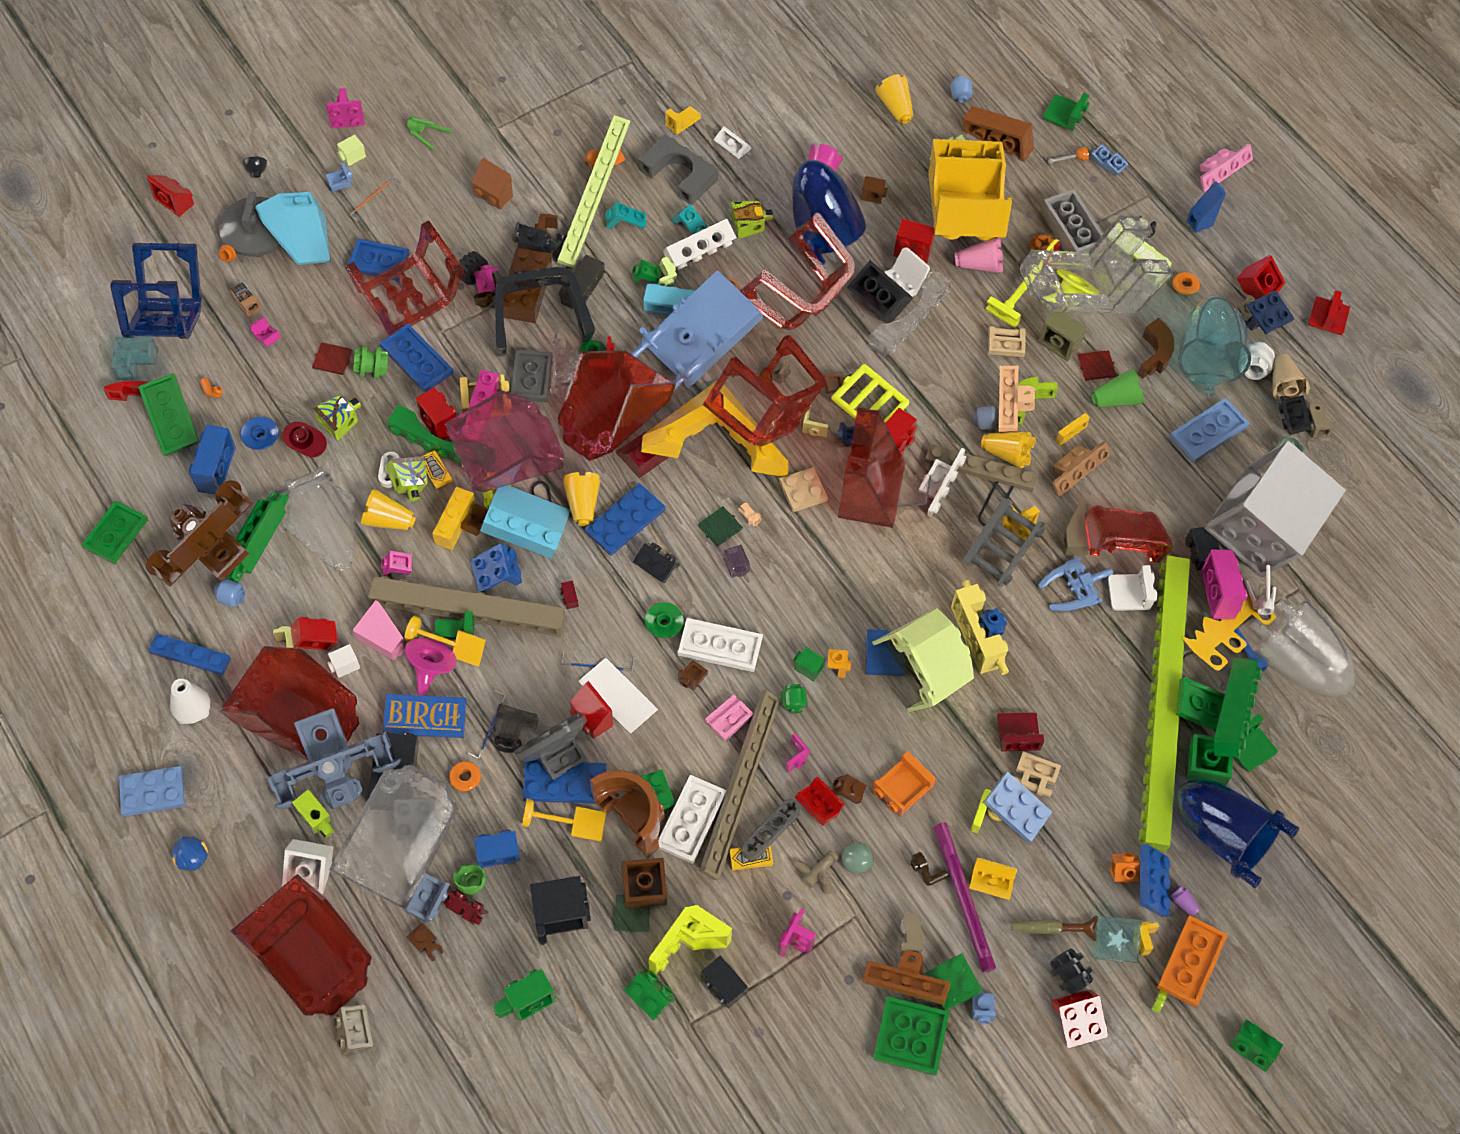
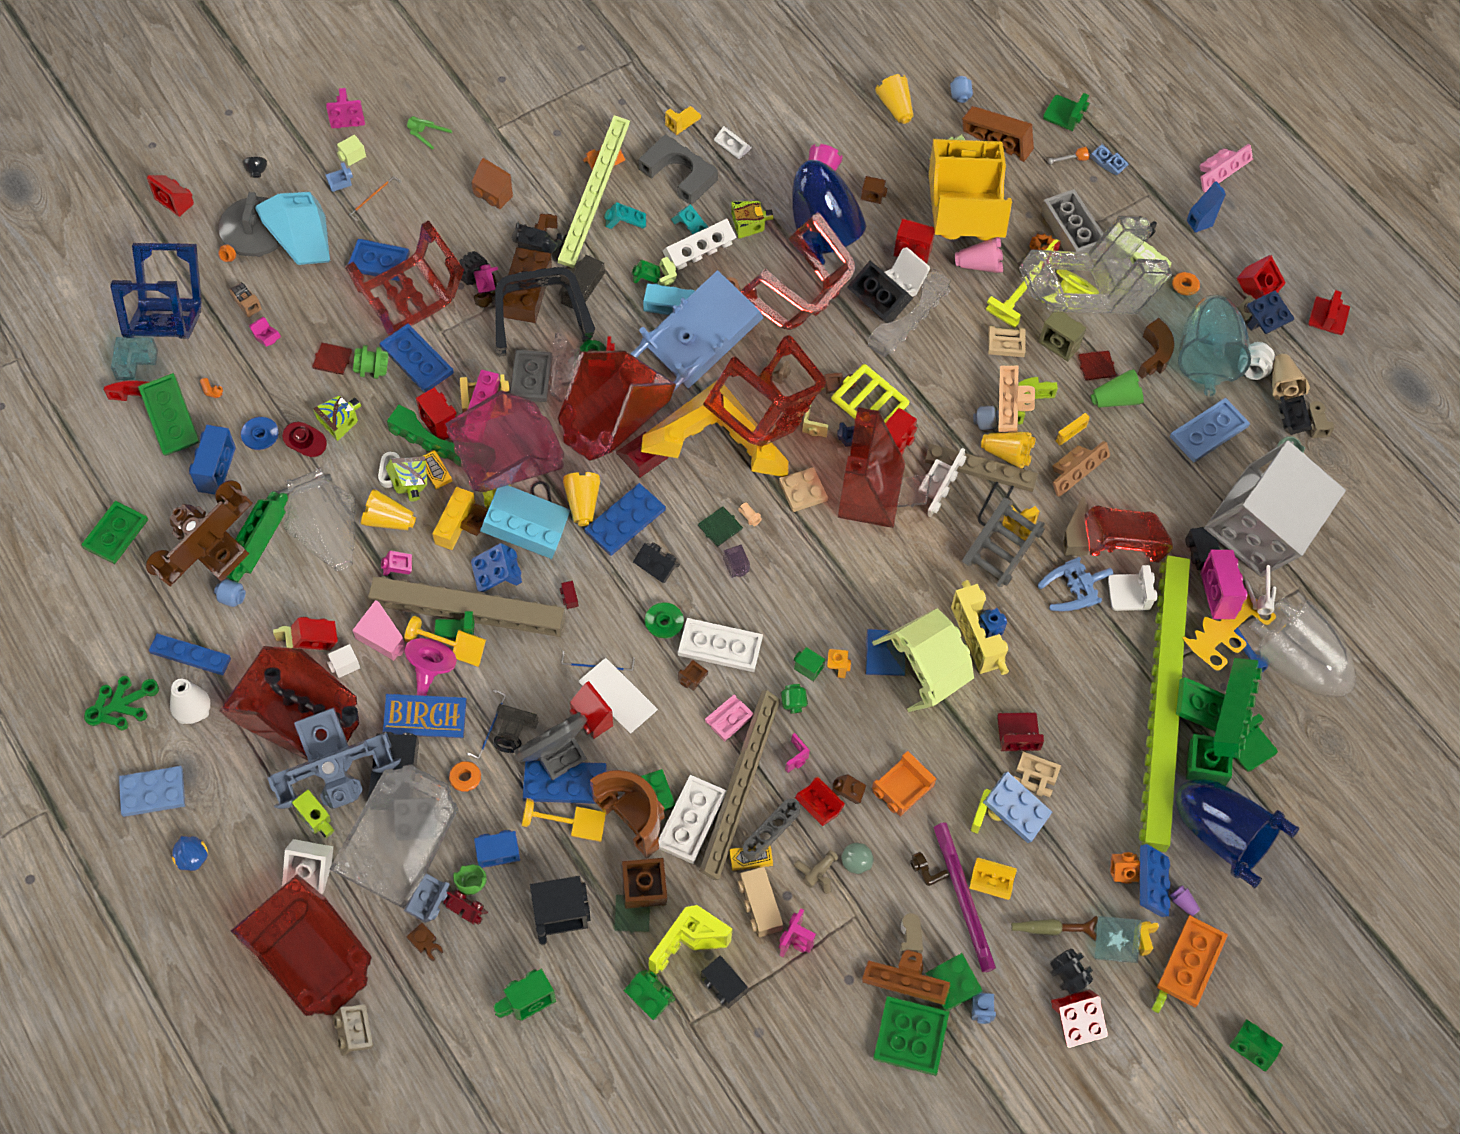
none -> green plant [84,676,159,731]
none -> black bar [264,667,358,728]
none -> tan brick [738,867,783,938]

